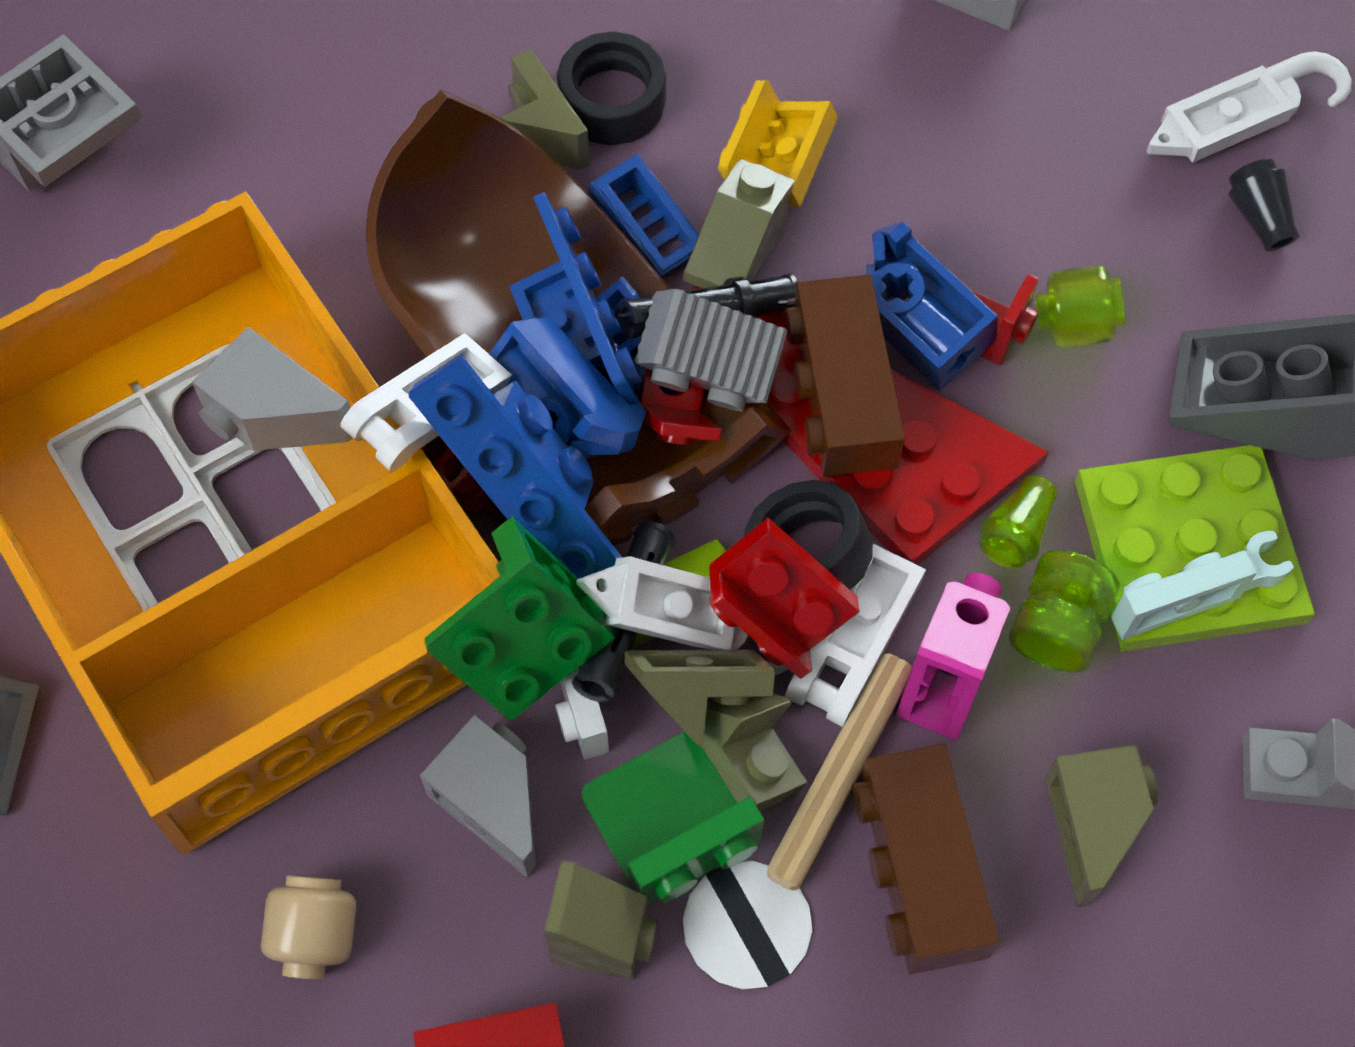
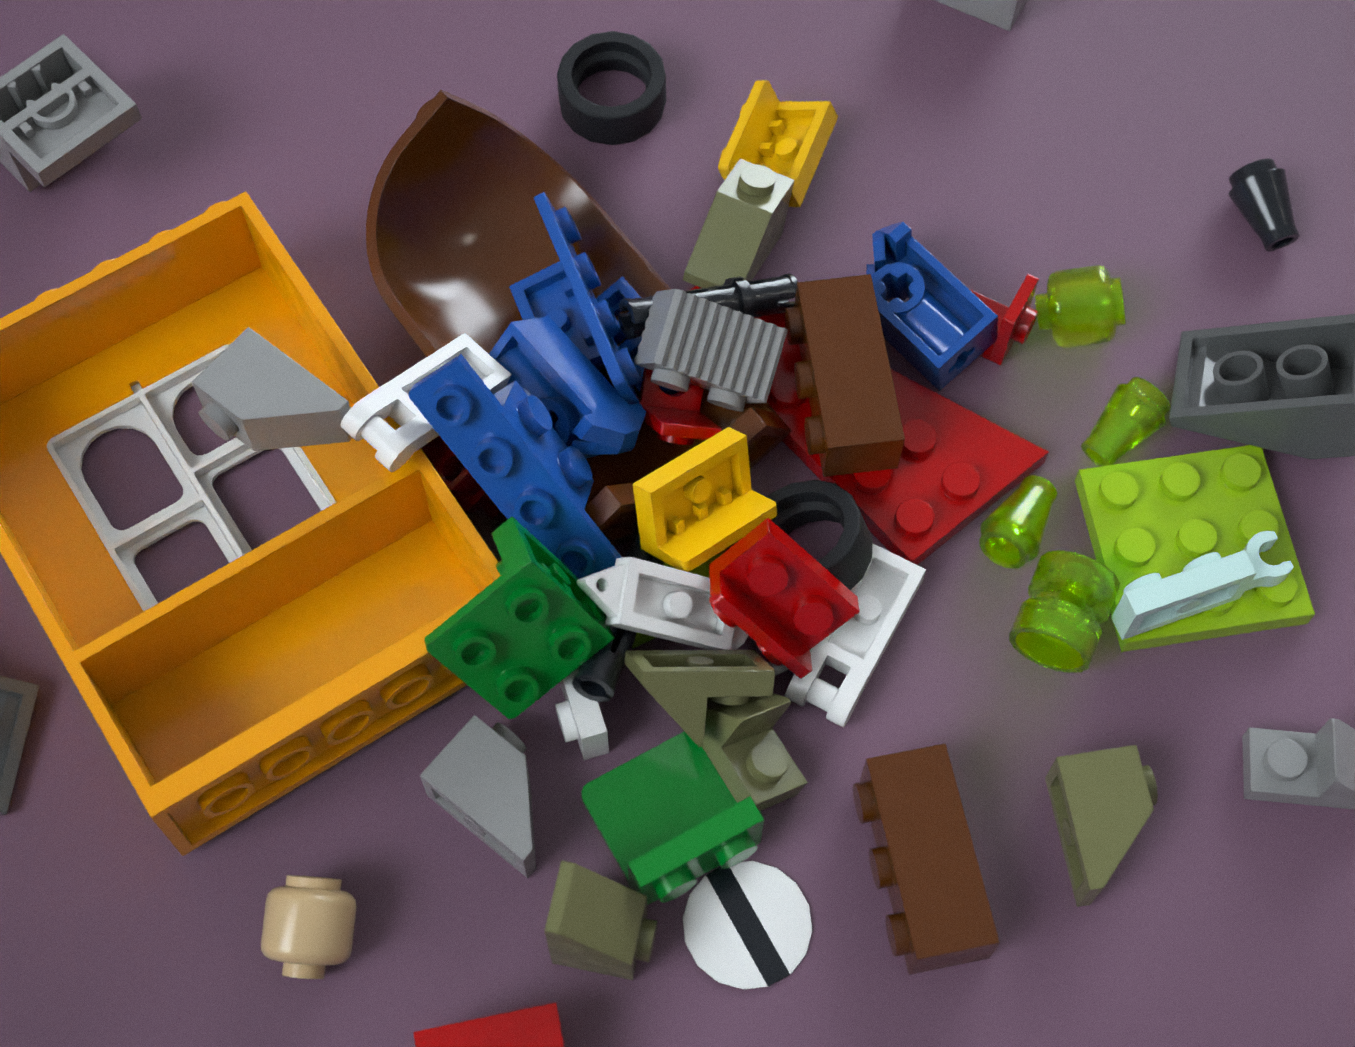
olive slope [500,48,590,170] -> none
blue slope [588,154,699,278] -> none
tan axle [767,653,912,891] -> none
dark pink torso [896,573,1010,741] -> none
white plate [1146,51,1352,163] -> none
none -> yellow bracket [632,427,777,572]
none -> clear neon green cone [1081,377,1171,467]

